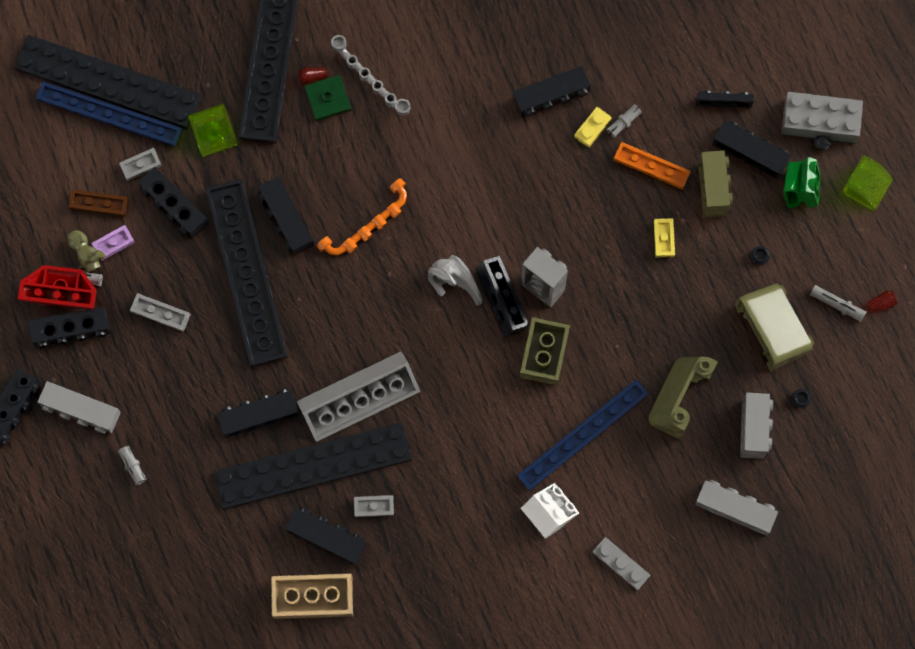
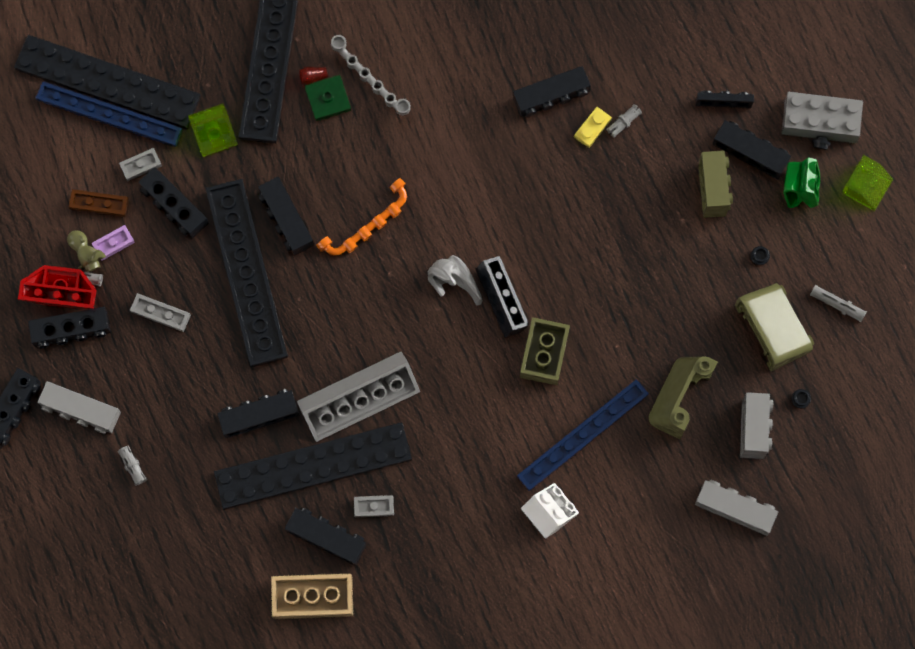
light grey brick [521,247,568,308] -> none
light grey plate [592,537,650,591] -> none
orange plate [613,142,691,190] -> none
light yellow plate [654,219,675,258] -> none
clear red cone [867,290,898,312] -> none

